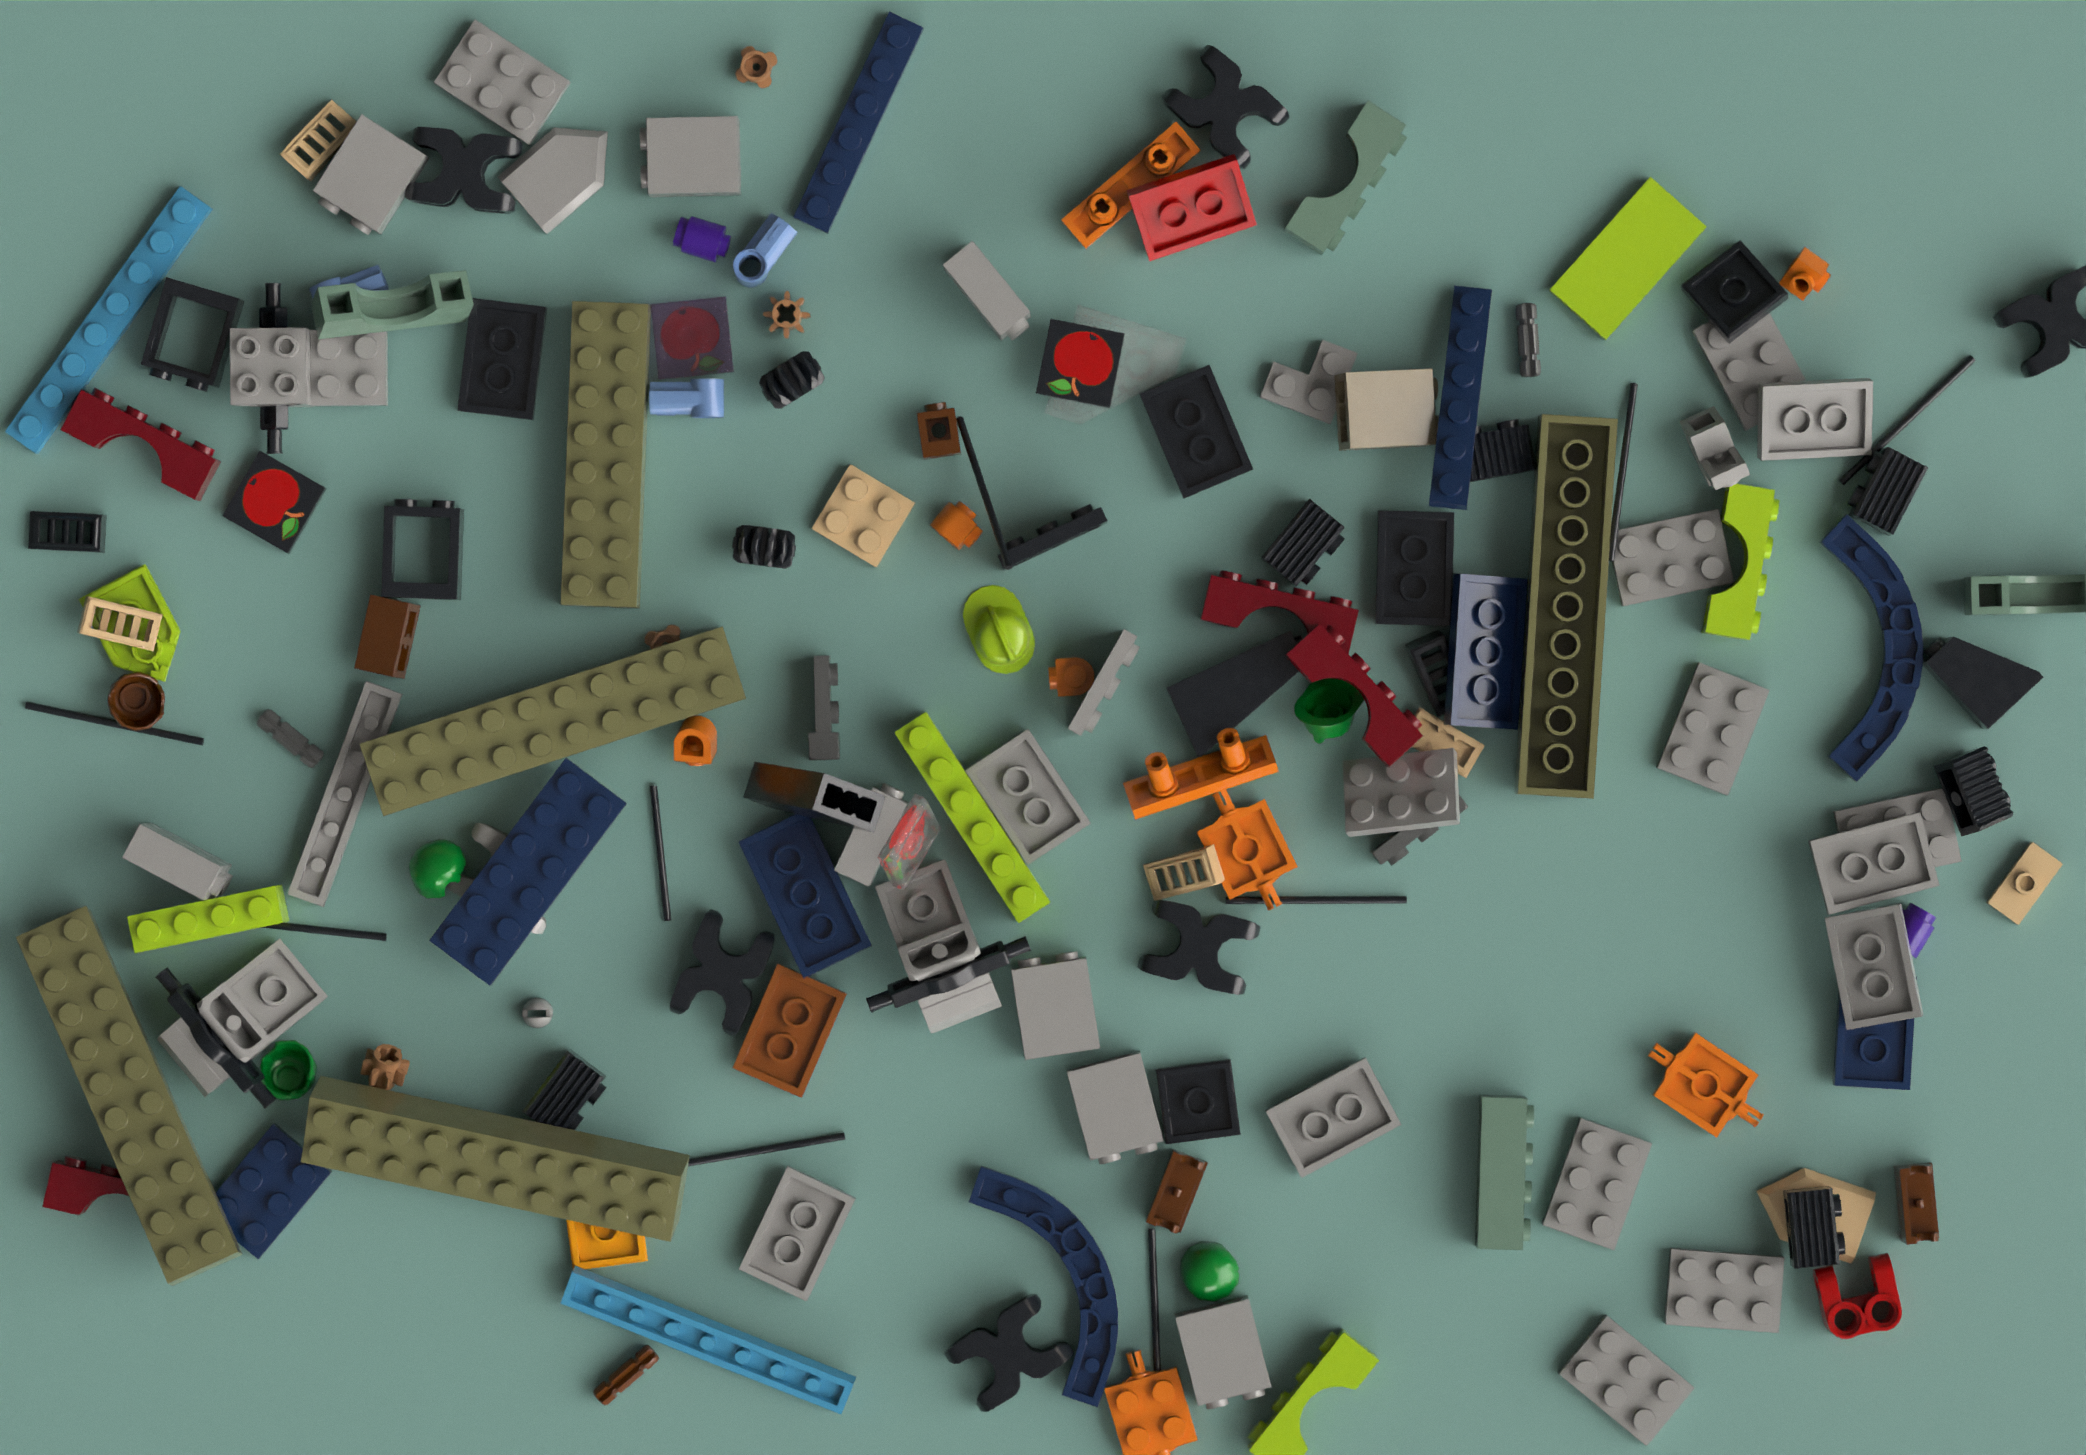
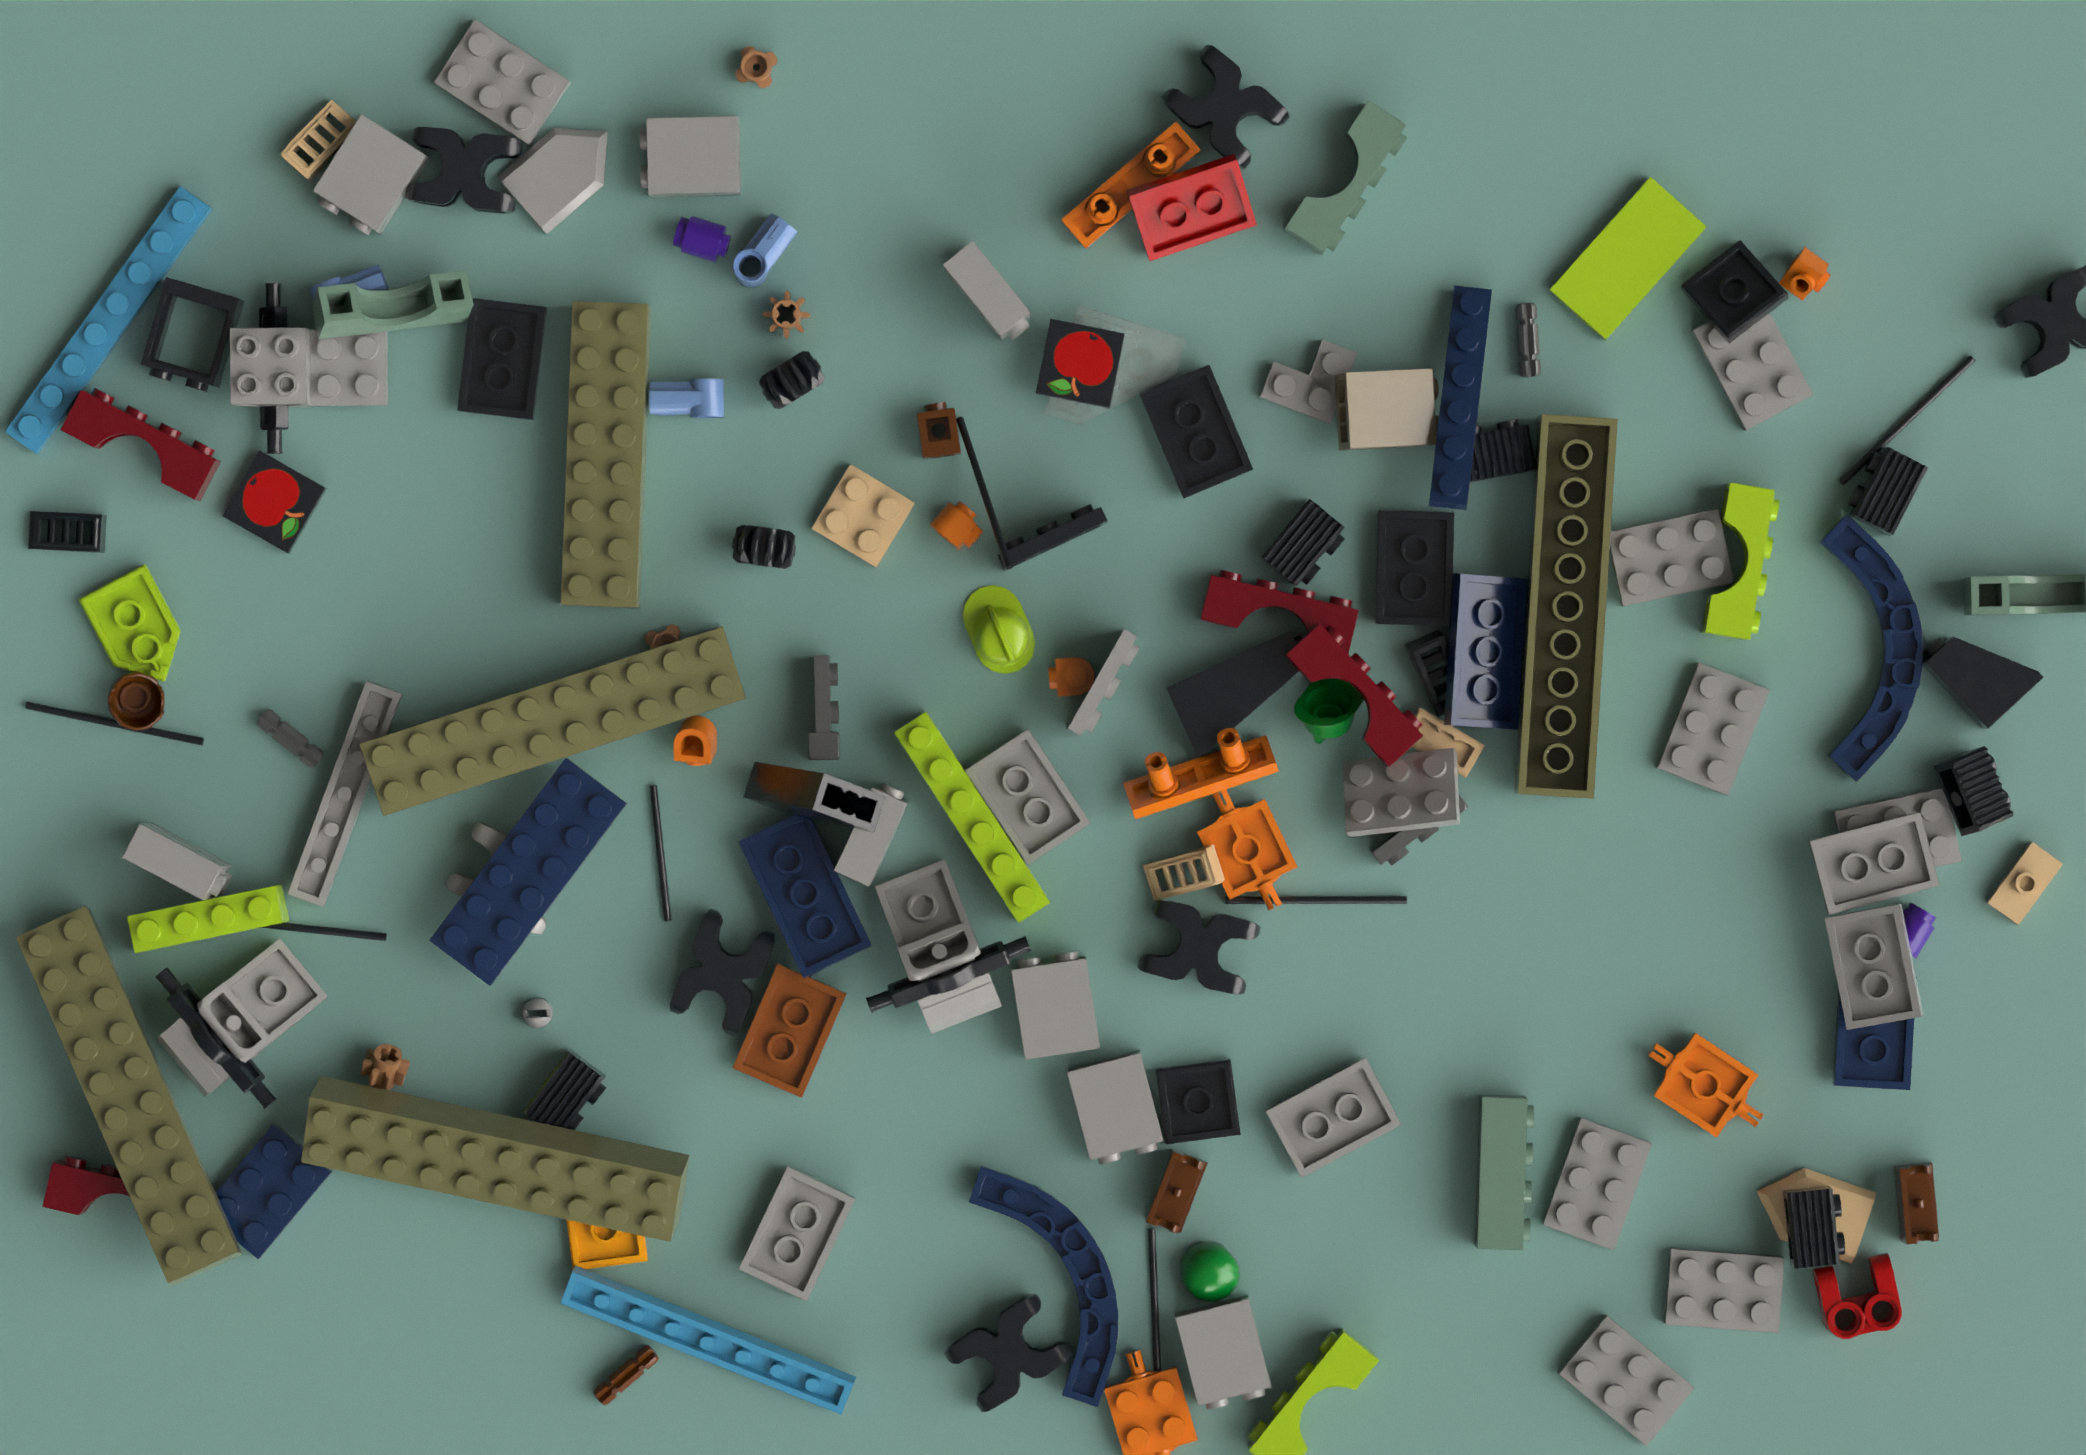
tan slope [77,596,162,651] -> none
green hair [260,1040,317,1100] -> none
reddish brown hinge [354,594,421,679] -> none
black window [381,499,464,600] -> none
green hair [408,839,466,899] -> none
tile [651,296,734,380] -> none
black piece [688,1132,846,1167] -> none
dark blue plate [793,12,924,234] -> none
clear tile [877,794,941,890] -> none
black piece [1609,383,1638,562] -> none
light grey brick [1680,406,1750,491] -> none
light grey plate [1757,378,1873,461] -> none

